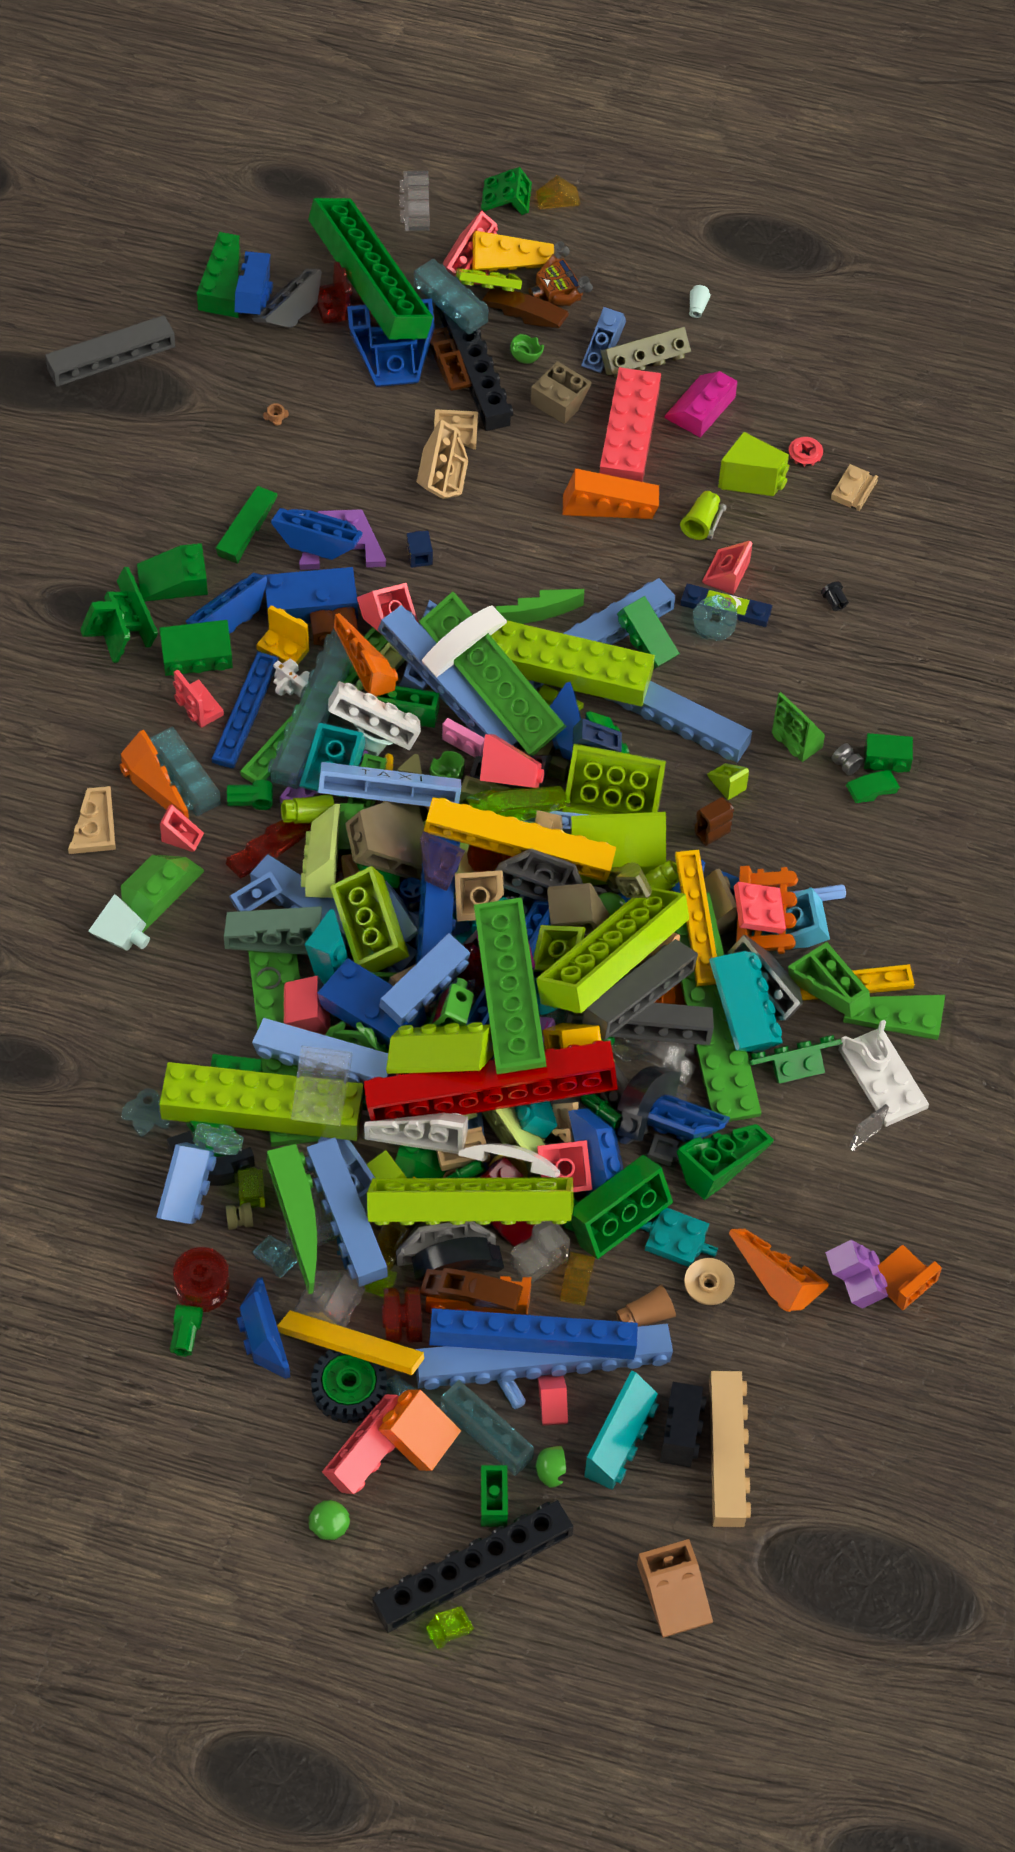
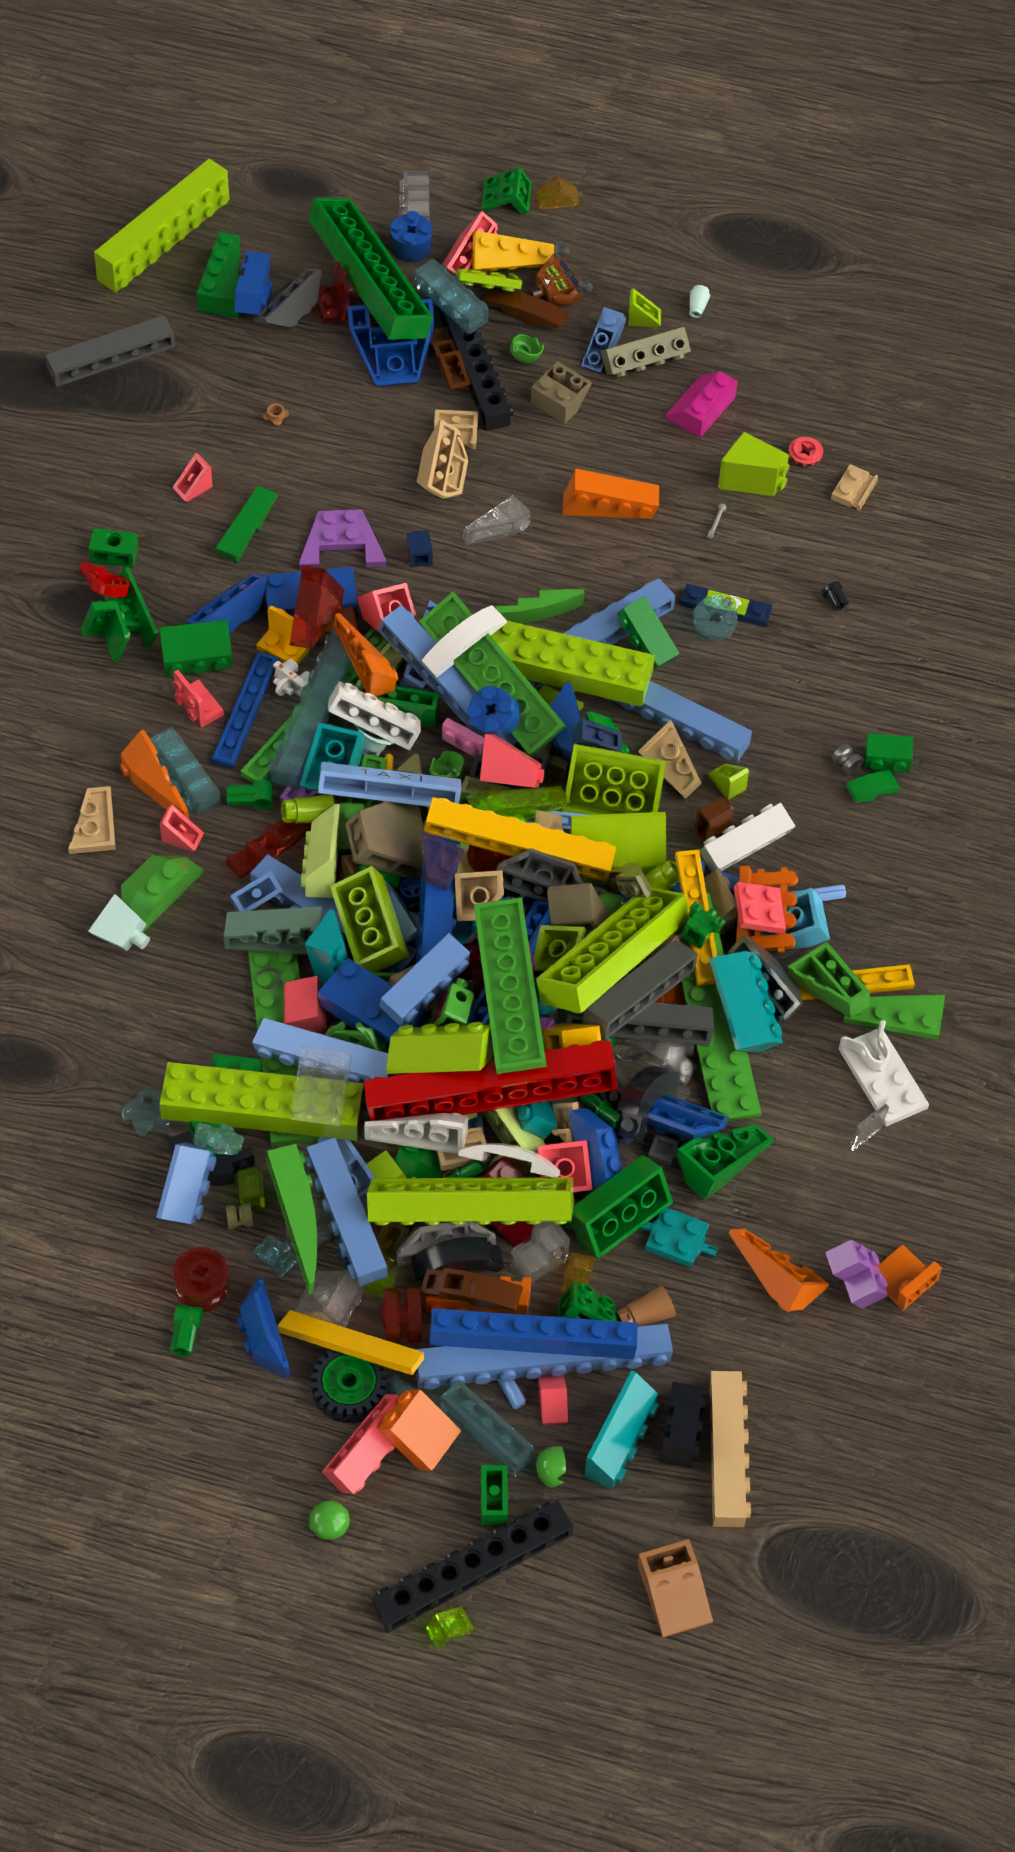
green slope [137,543,208,602] -> none
blue wedge [271,508,363,560] -> none
coral brick [599,367,661,482] -> none
lime plant [680,491,720,540] -> none
tan dish [684,1258,735,1305] -> none
coral slope [702,541,753,595] -> none
green bracket [749,1035,843,1084] -> none
bright green slope [772,692,825,762] -> none
none -> red pin [79,561,130,597]
none -> green brick [88,528,139,568]
none -> lime brick [94,158,230,293]
none -> coral slope [172,453,213,502]
none -> clear red wedge [289,565,344,649]
none -> blue brick [390,211,432,262]
none -> clear slope [463,495,530,545]
none -> blue brick [467,686,520,736]
none -> green bracket [557,1280,617,1321]
none -> lime slope [628,288,661,327]
none -> tan wing [638,720,702,799]
none -> green piece [681,901,725,949]
none -> white brick [700,803,795,872]

